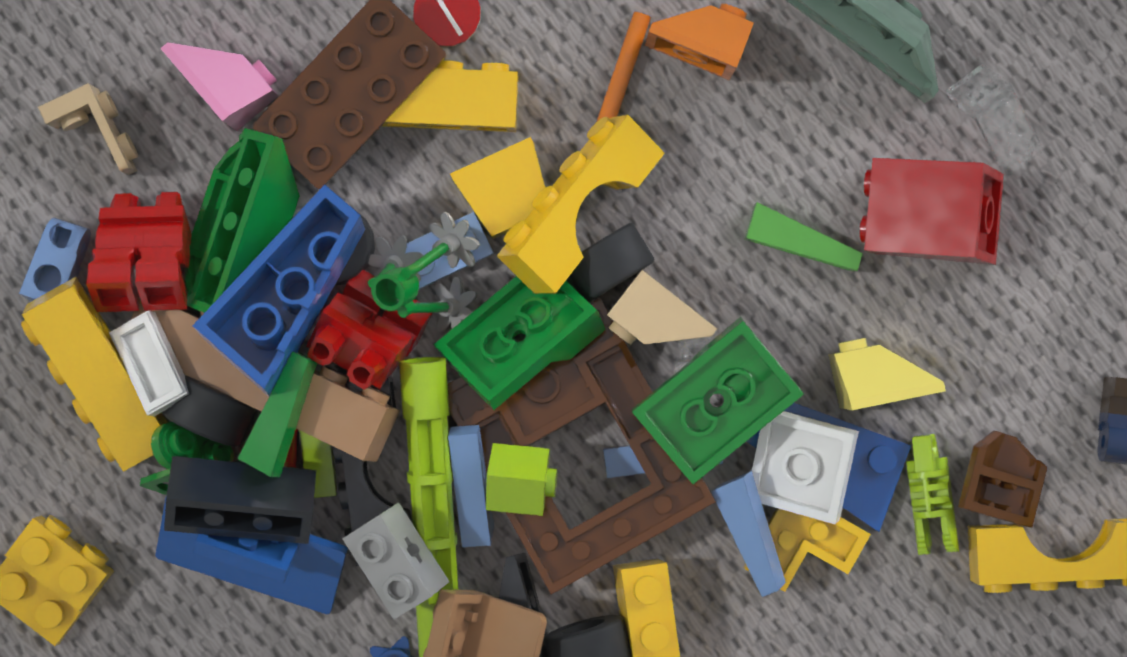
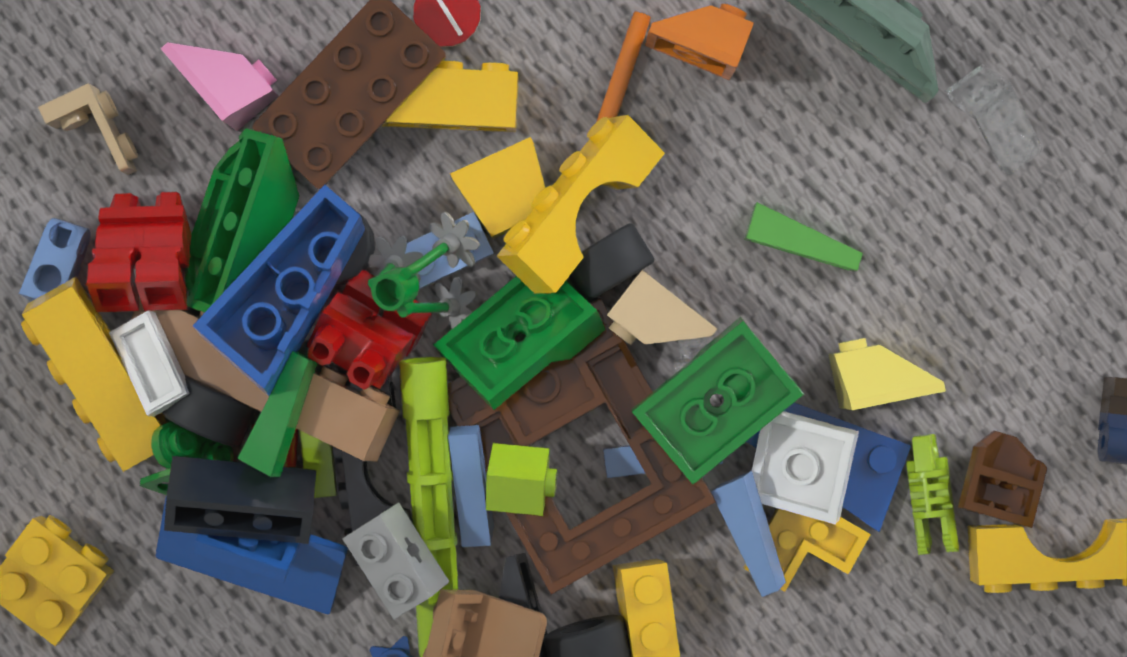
red slope [860,158,1004,265] -> none

